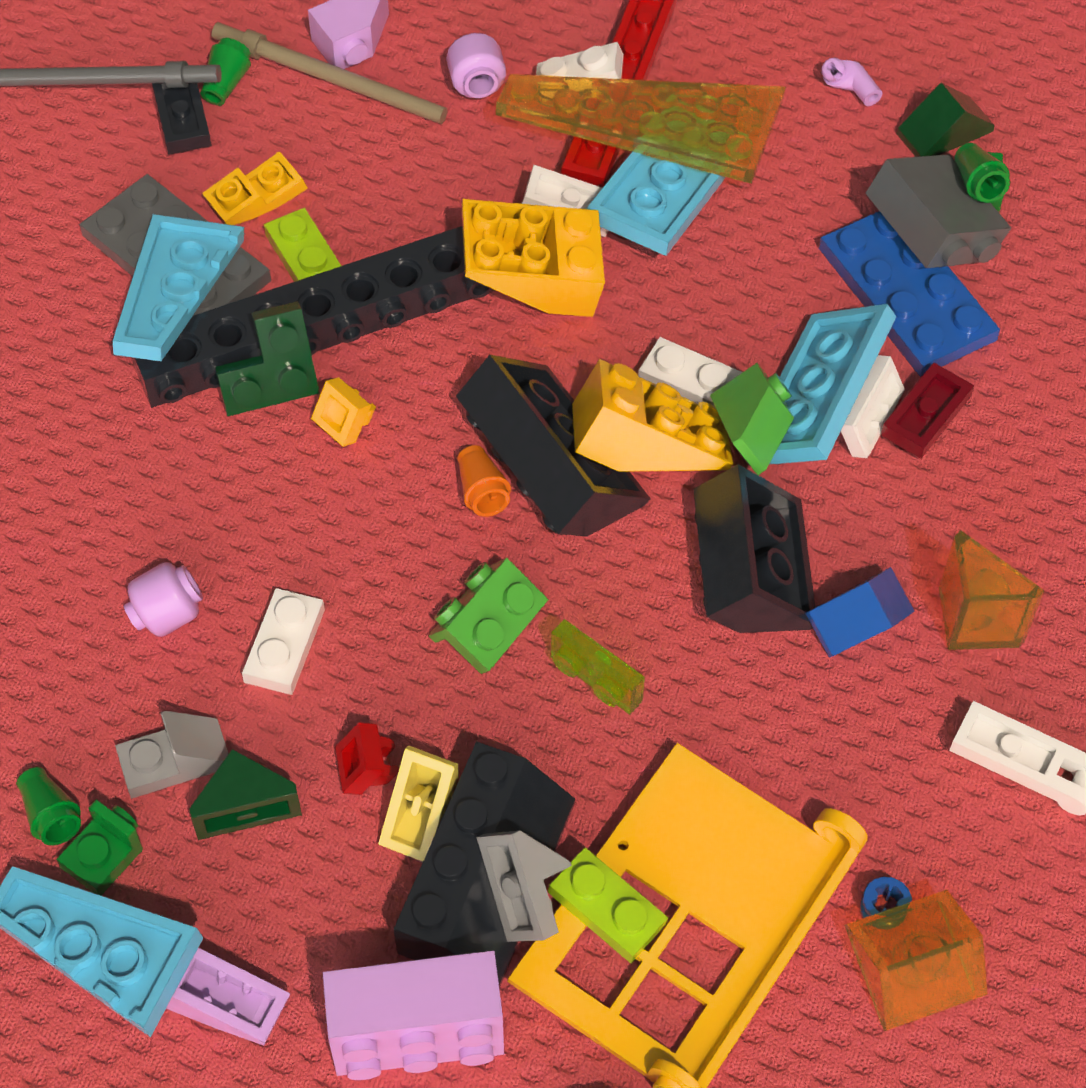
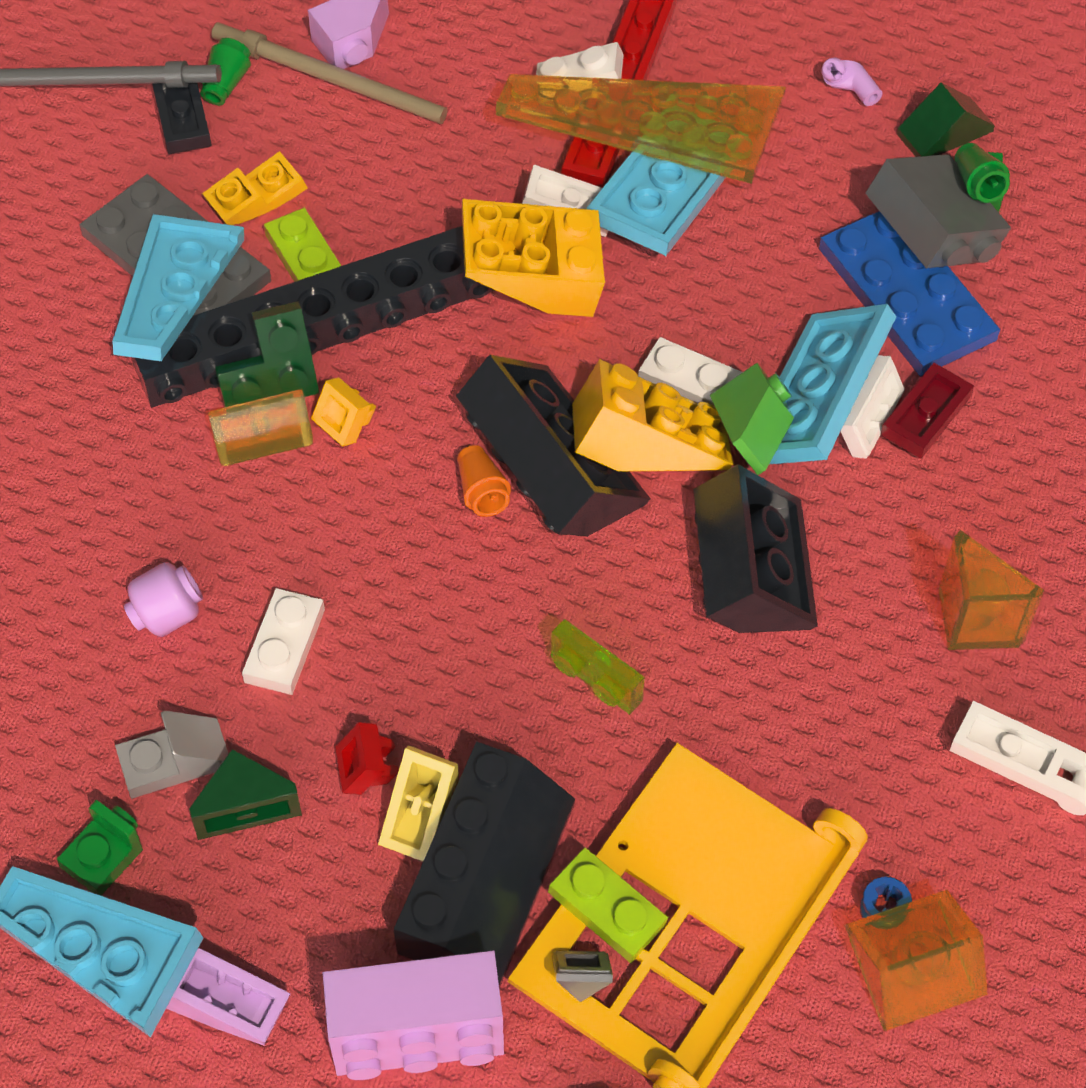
green cone [16,767,81,846] -> none
bright green bracket [428,558,549,674] -> none
lavender head [446,33,506,98] -> none
light grey slope [476,831,572,942] -> none
blue slope [805,567,914,657] -> none
none -> clear yellow slope [208,390,313,466]
none -> dark grey slope [552,951,613,1002]

